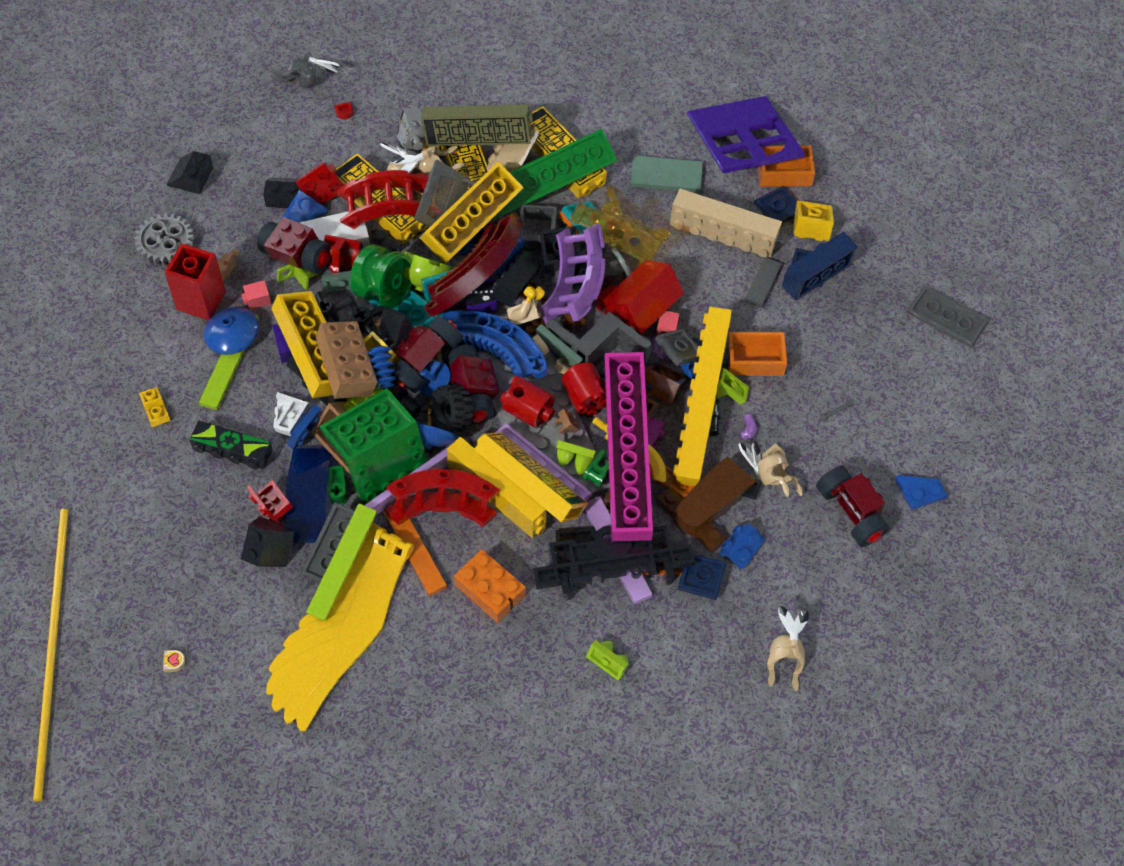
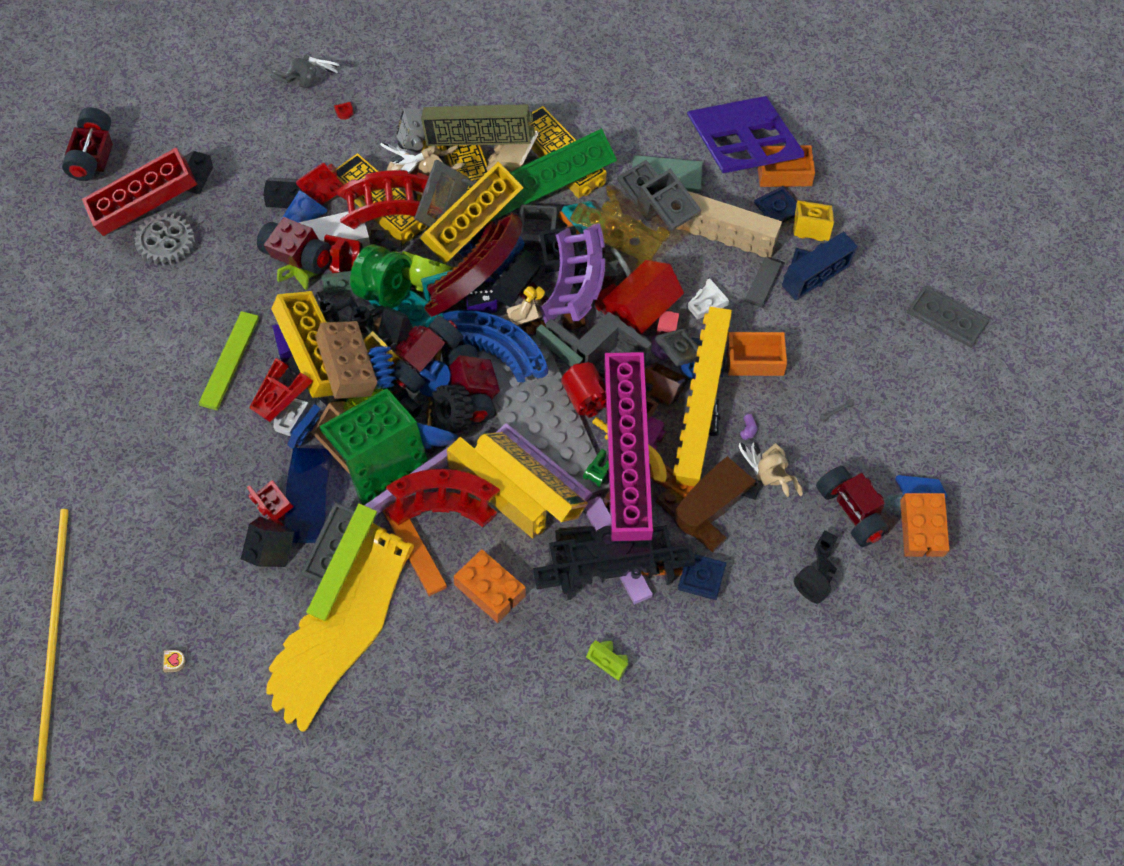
yellow slope [139,387,170,427] -> none
red brick [164,243,226,320] -> none
black brick [189,420,273,469] -> none
blue dish [204,307,259,355] -> none
medium nougat piece [217,249,239,282] -> none
coral brick [241,280,271,310] -> none
green piece [328,466,347,505] -> none
red cylinder [500,376,555,429] -> none
tan tile [532,334,549,356] -> none
tan tile [554,358,570,374] -> none
medium nougat tile [554,409,580,434] -> none
lime tile [556,440,597,475] -> none
lime slope [717,368,749,404] -> none
blue bracket [719,523,765,569] -> none
tan hair [767,606,809,691] -> none
none -> brick [62,107,113,181]
none -> red brick [82,147,197,236]
none -> red wing [249,358,313,422]
none -> dark grey bracket [617,160,701,231]
none -> white wing [688,279,729,320]
none -> black tyre [793,566,831,604]
none -> black piece [814,530,838,583]
none -> clear light blue tile [884,494,902,517]
none -> orange piece [900,493,949,557]

